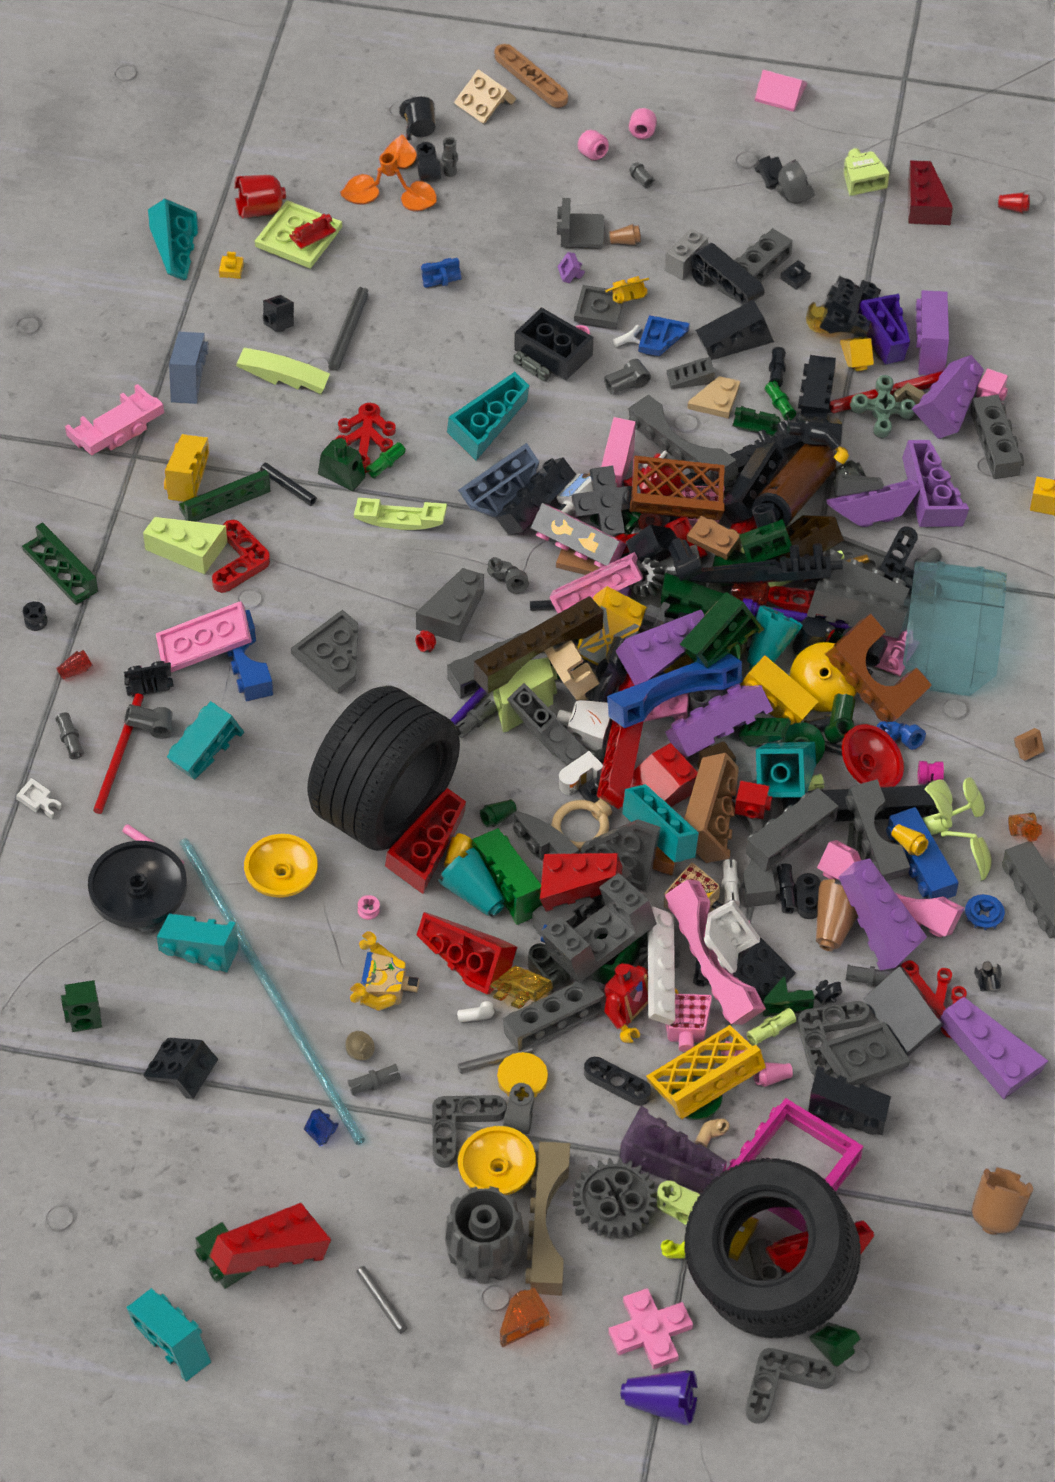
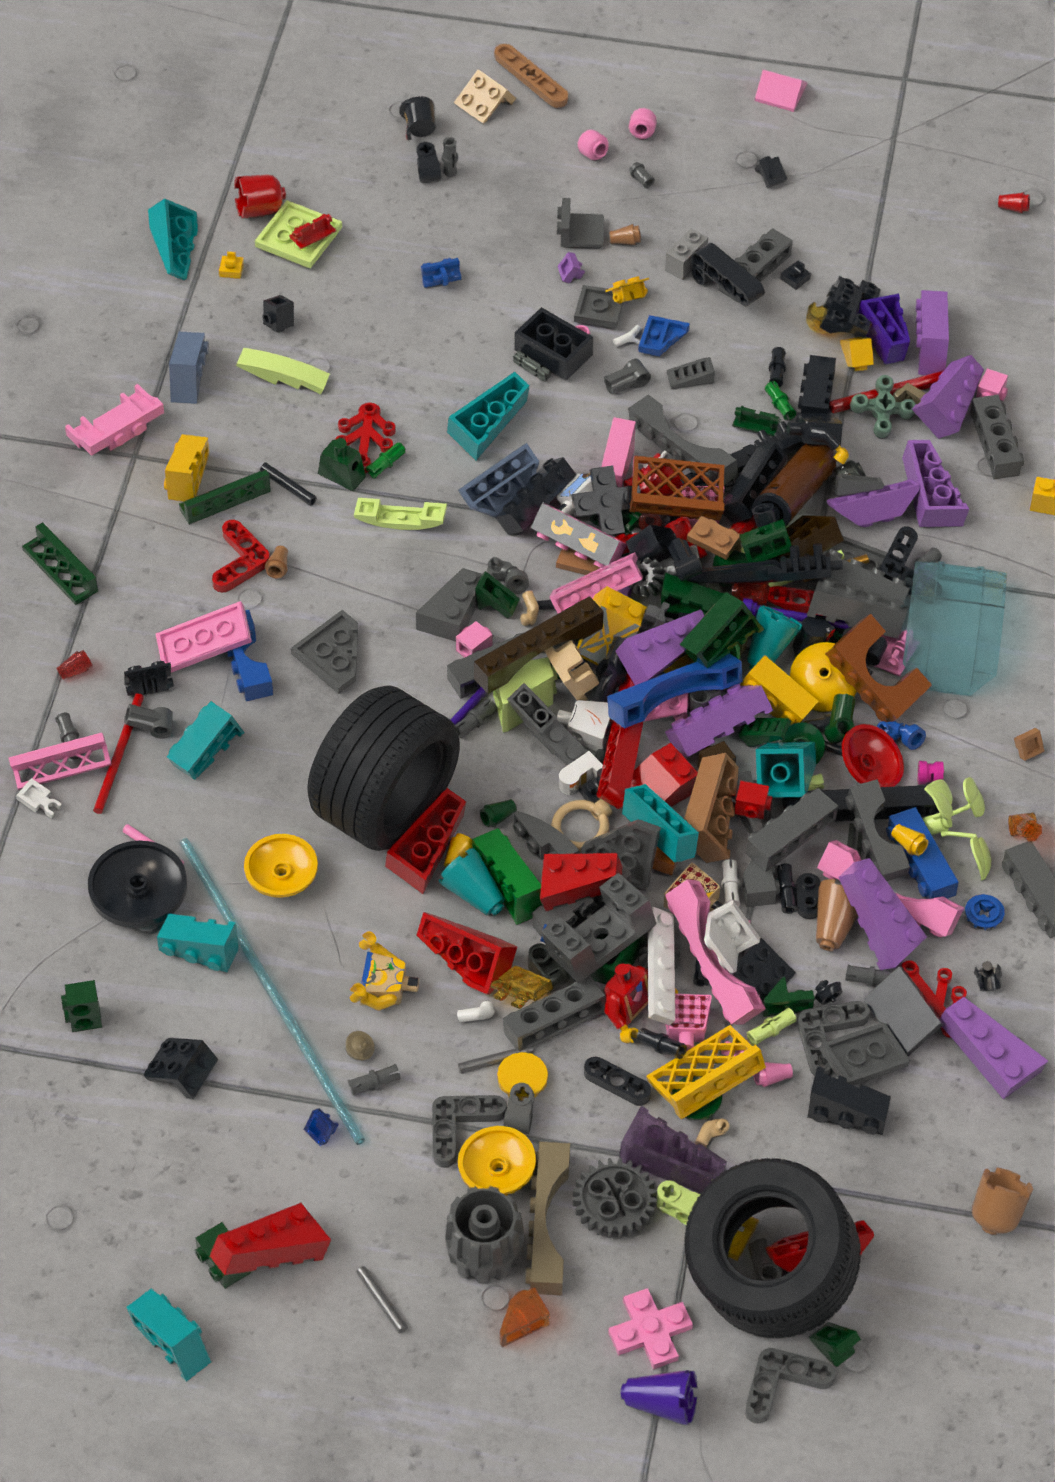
black wheel [22,601,48,631] -> none
yellowish green wedge [143,517,228,575] -> none
dark grey axle [328,287,369,370] -> none
orange plant [340,134,437,211] -> none
bright pink bush [358,895,380,920] -> none
red plate [415,630,436,652] -> none
neon yellow arm [660,1239,685,1259] -> none
tan wing [688,376,740,419] -> none
black wedge [695,299,774,360] -> none
dark pink window [726,1098,863,1232] -> none
dark grey cylinder [776,159,815,203] -> none
yellowish green torso [844,148,889,196] -> none
dark red wedge [908,160,953,226] -> none
none -> bright pink fence [9,732,112,790]
none -> medium nougat cone [265,545,288,579]
none -> bright pink brick [456,621,493,658]
none -> dark green slope [475,571,520,618]
none -> tan arm [520,591,539,626]
none -> black pin [636,1028,687,1059]

